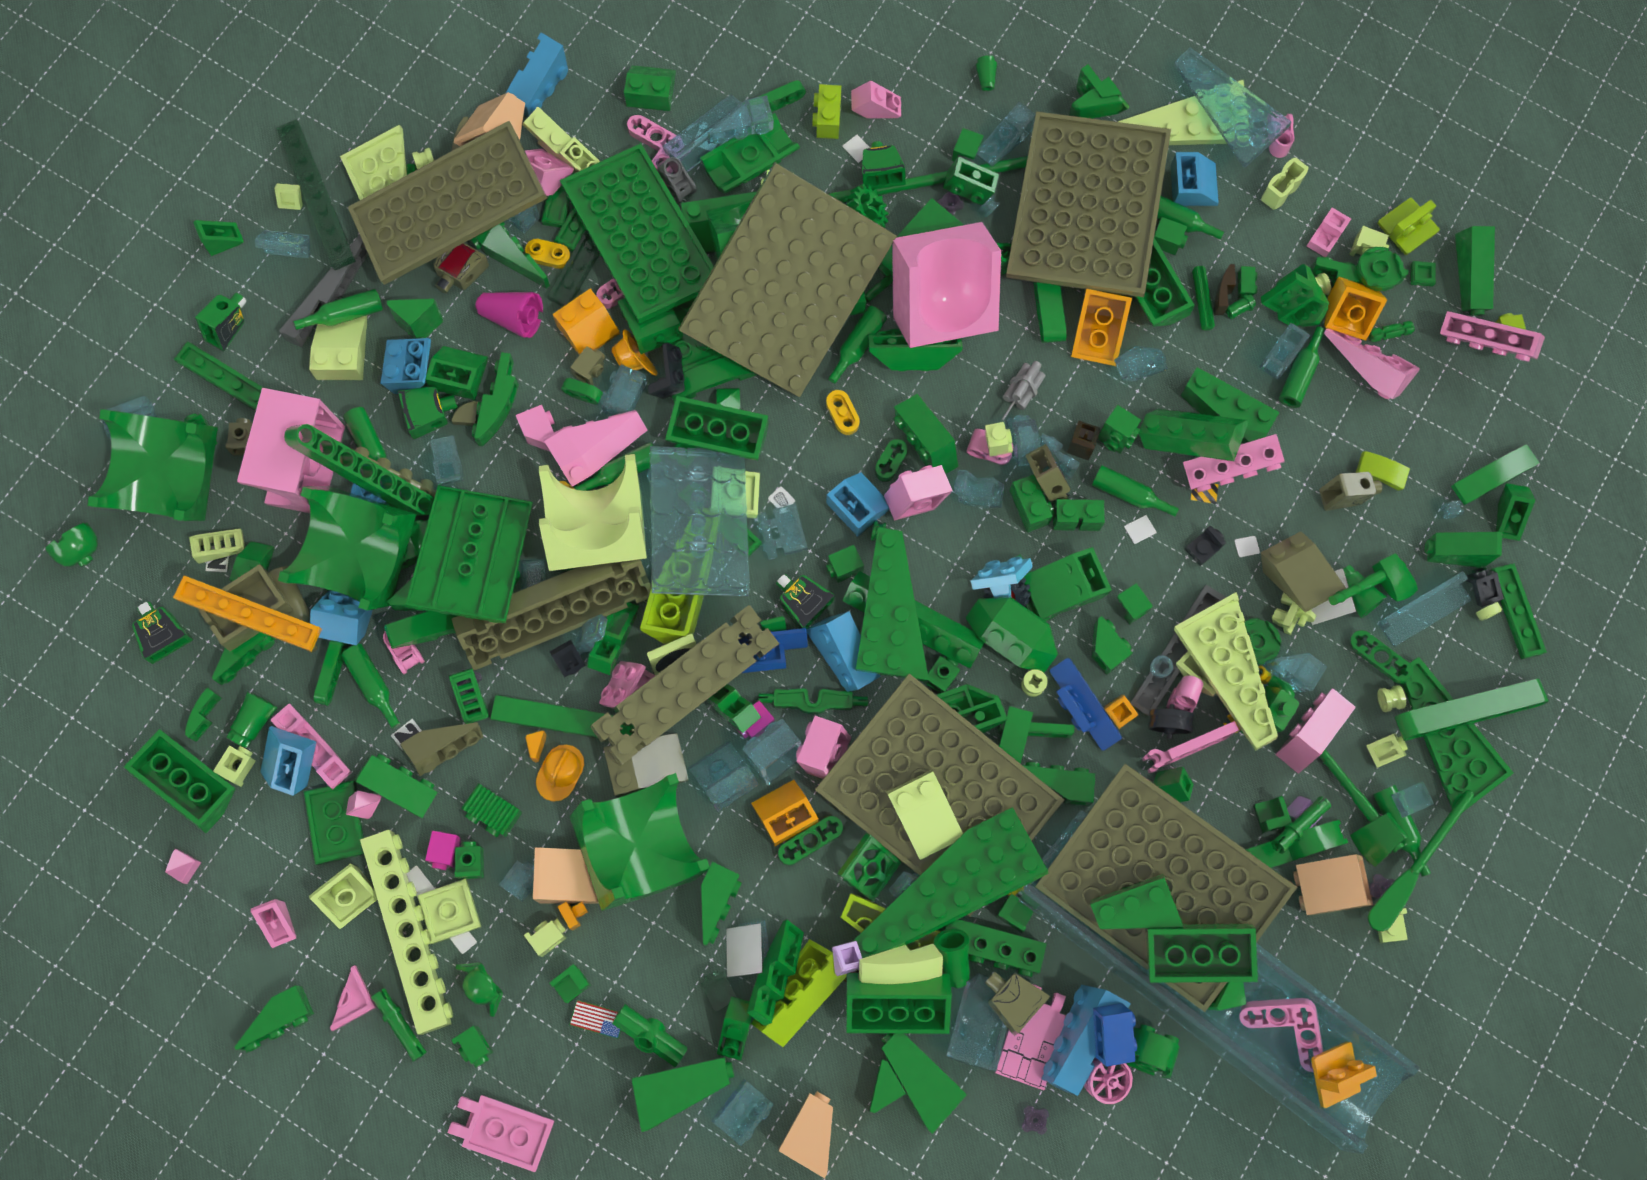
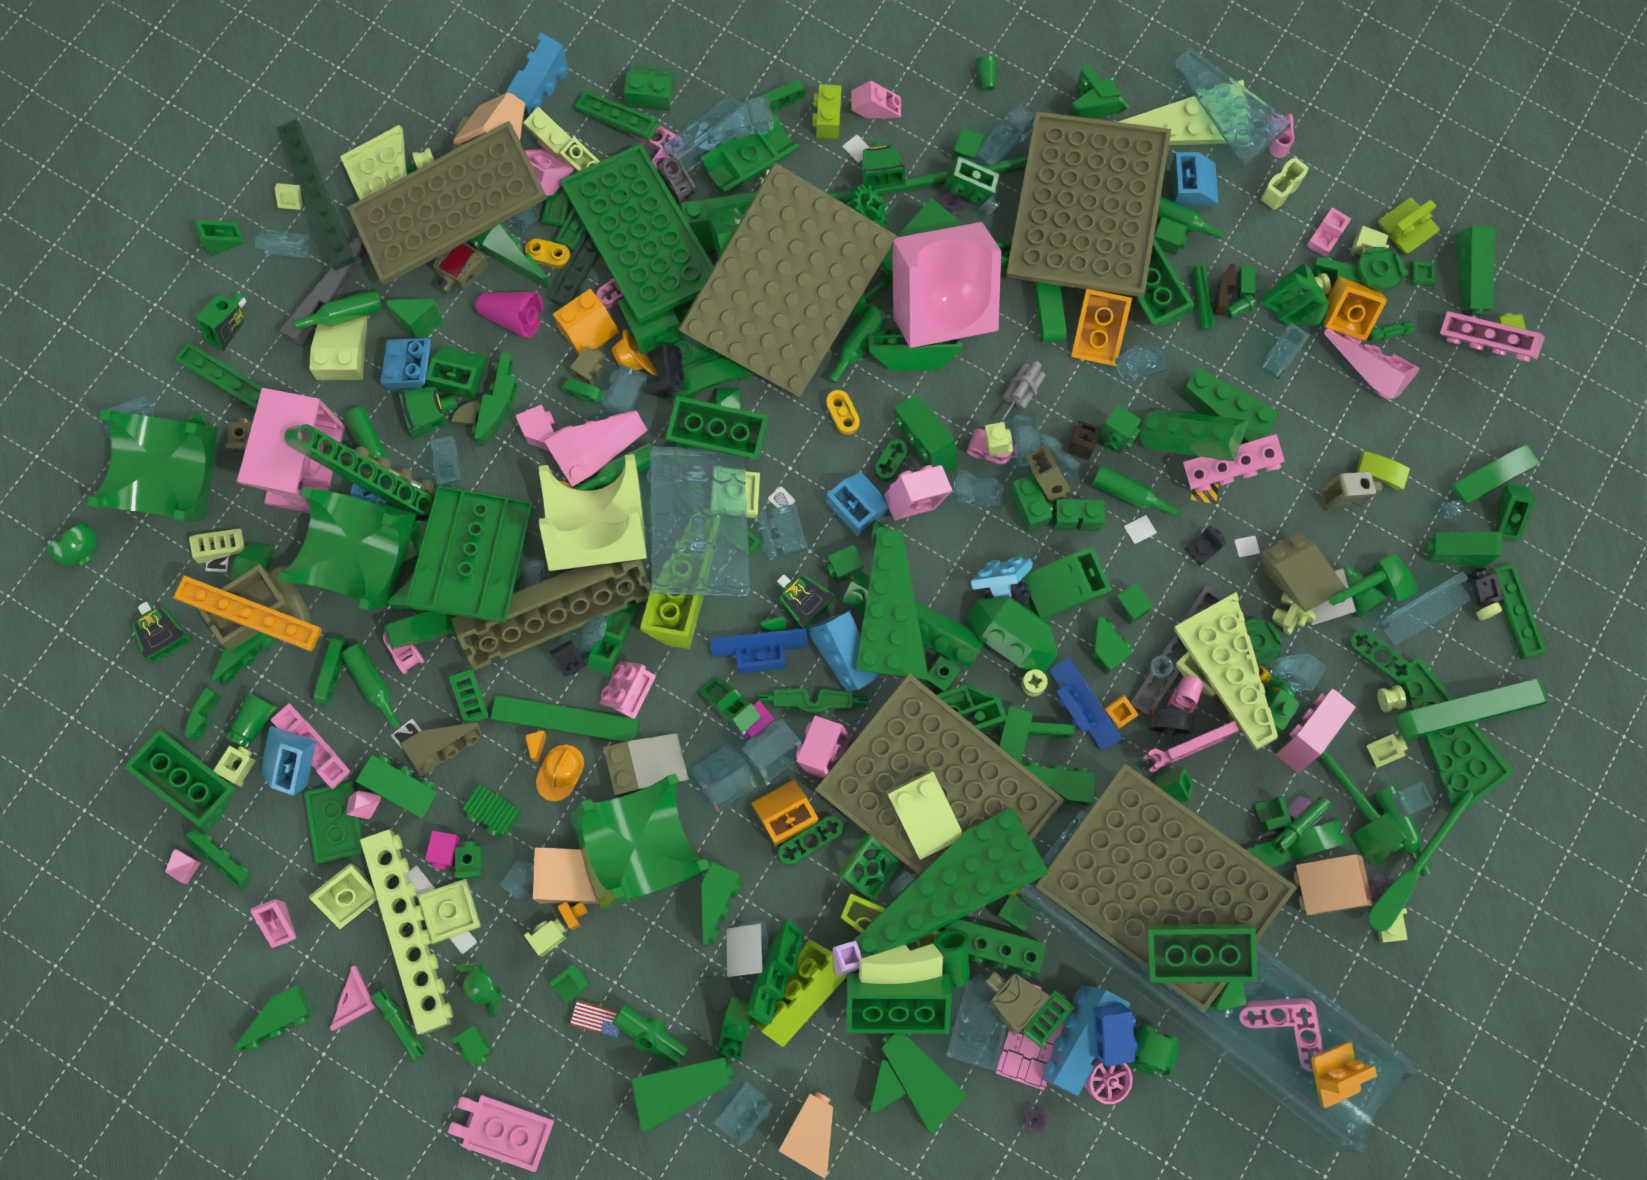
dark azure slope [310,591,373,645] -> none
olive brick [590,605,779,766] -> none
yellowish green tile [647,634,696,676] -> none
green wedge [1090,874,1184,929] -> none
green piece [1279,327,1325,408] -> none
none -> green plate [186,828,250,891]
none -> green tile [573,90,660,141]
none -> green slope [1021,989,1075,1048]

